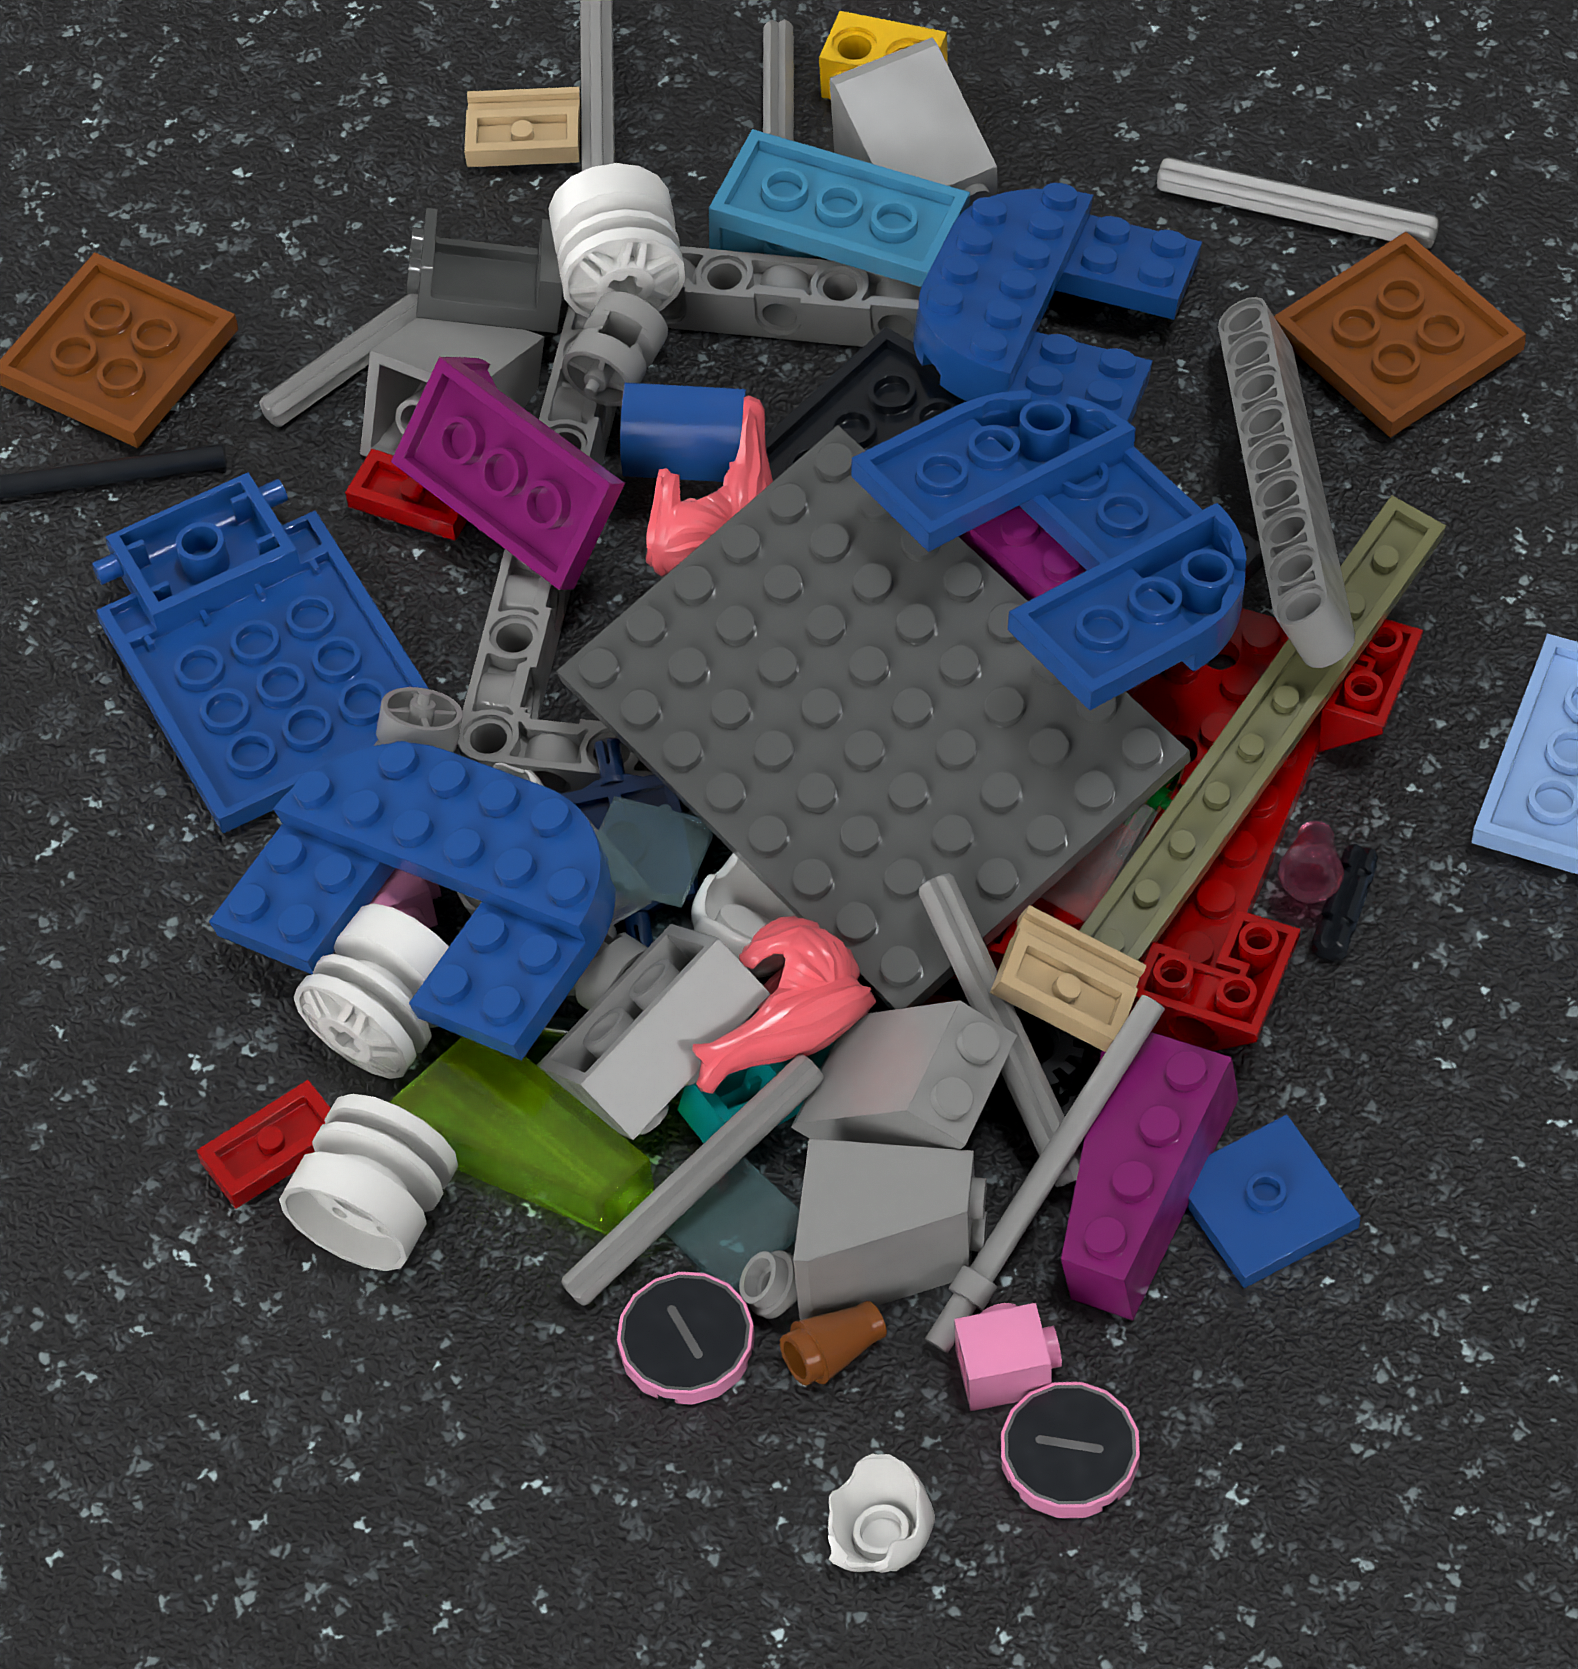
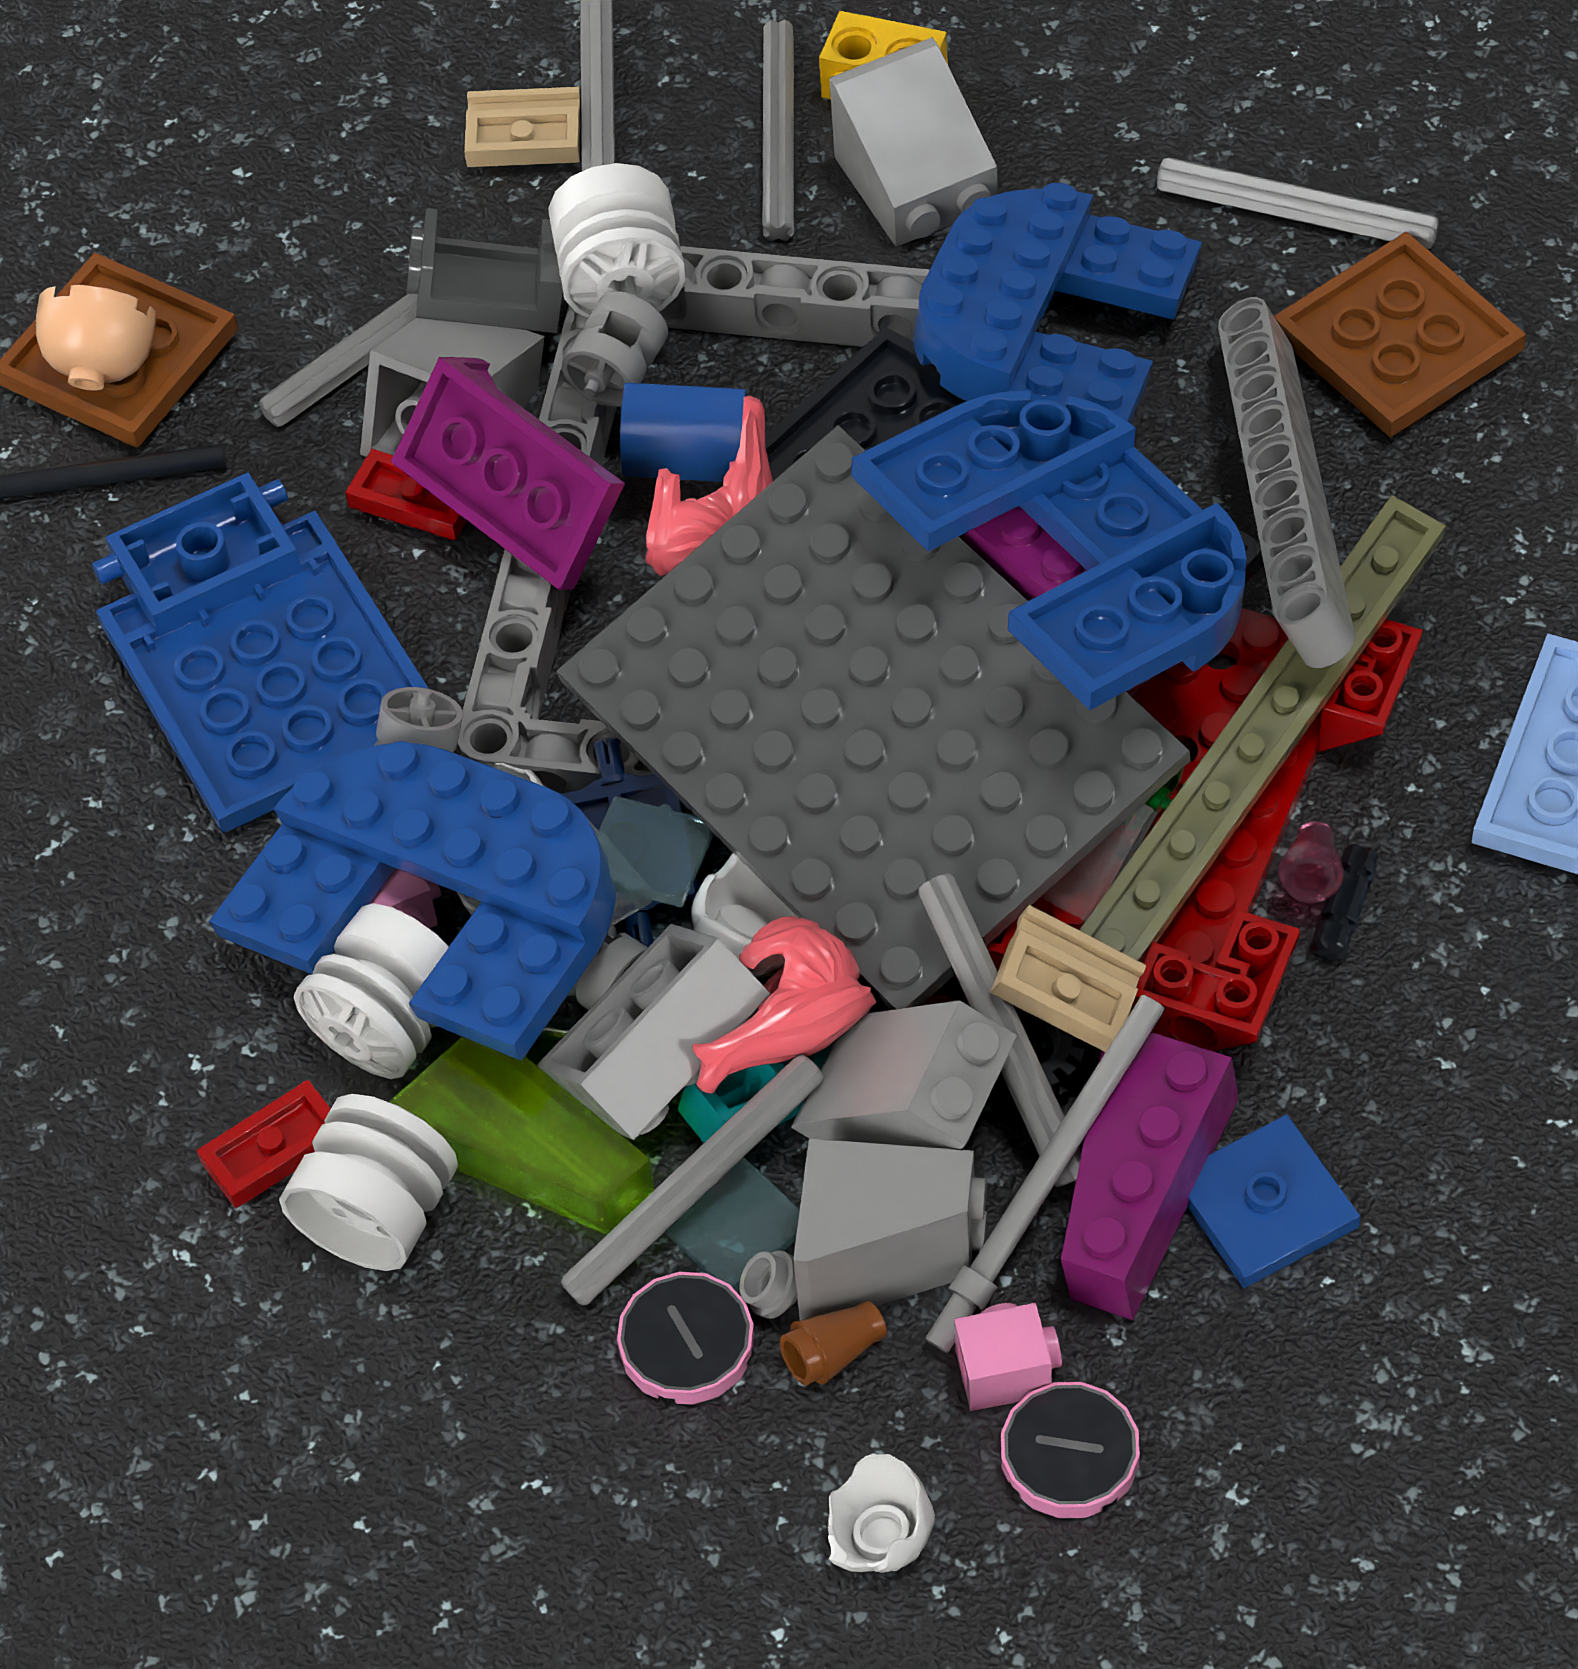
dark azure plate [709,129,970,287] -> none
none -> light nougat cylinder [36,285,157,390]

